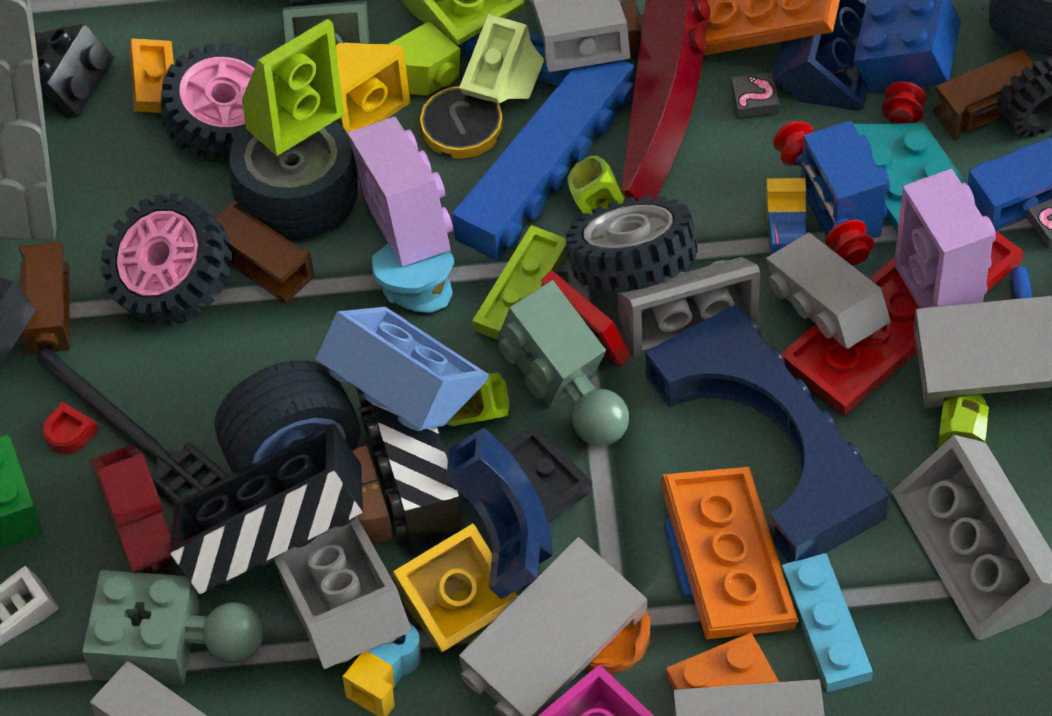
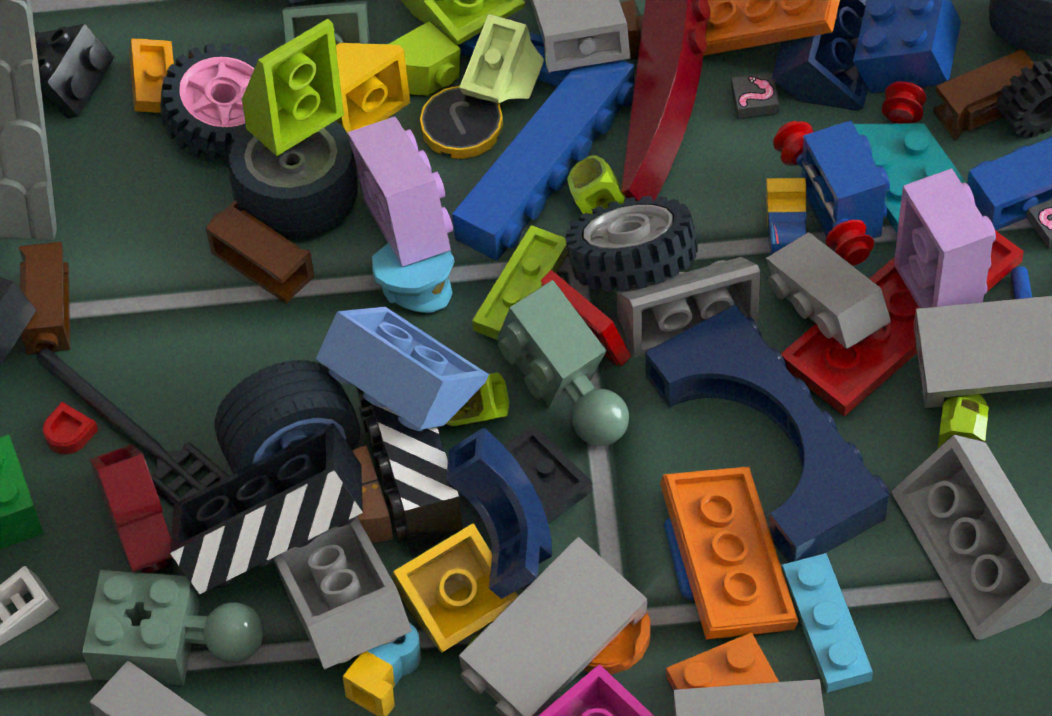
wheel [101,194,232,326] -> none

